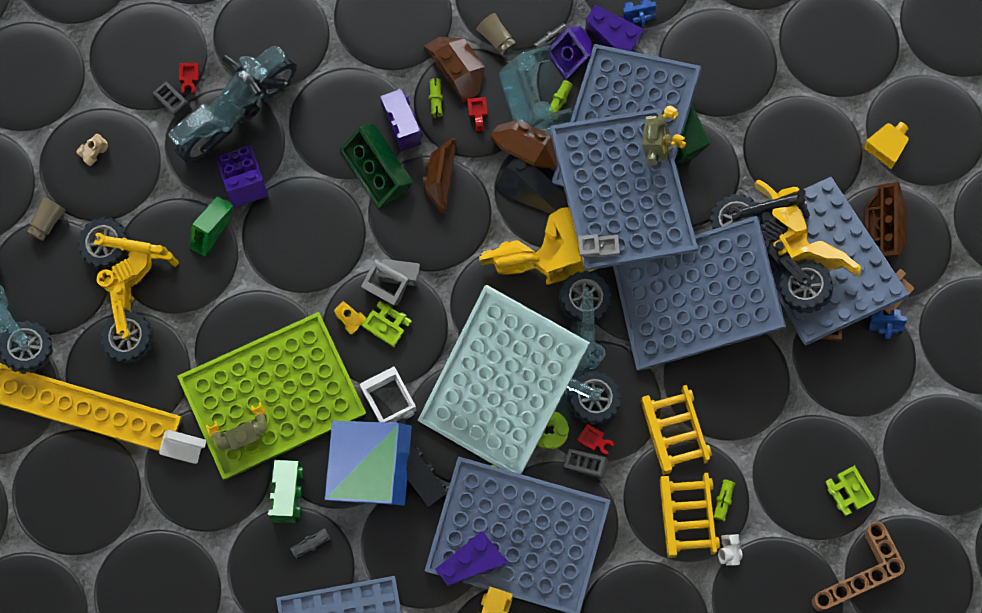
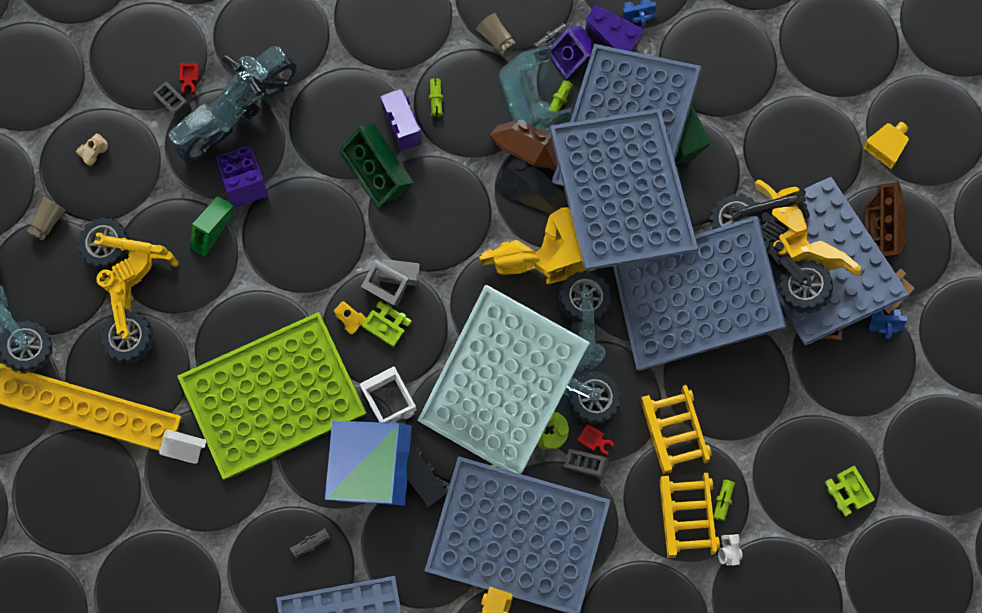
olive torso [206,402,267,451] -> none
wedge [268,460,303,523] -> none
reddish brown wedge [422,138,457,215] -> none
reddish brown wedge [424,37,485,104] -> none
dark purple wedge [435,531,508,587] -> none
red plate [467,97,488,132] -> none
light grey slope [578,234,620,257] -> none
olive torso [642,106,686,166] -> none
medium nougat beam [812,522,905,612] -> none

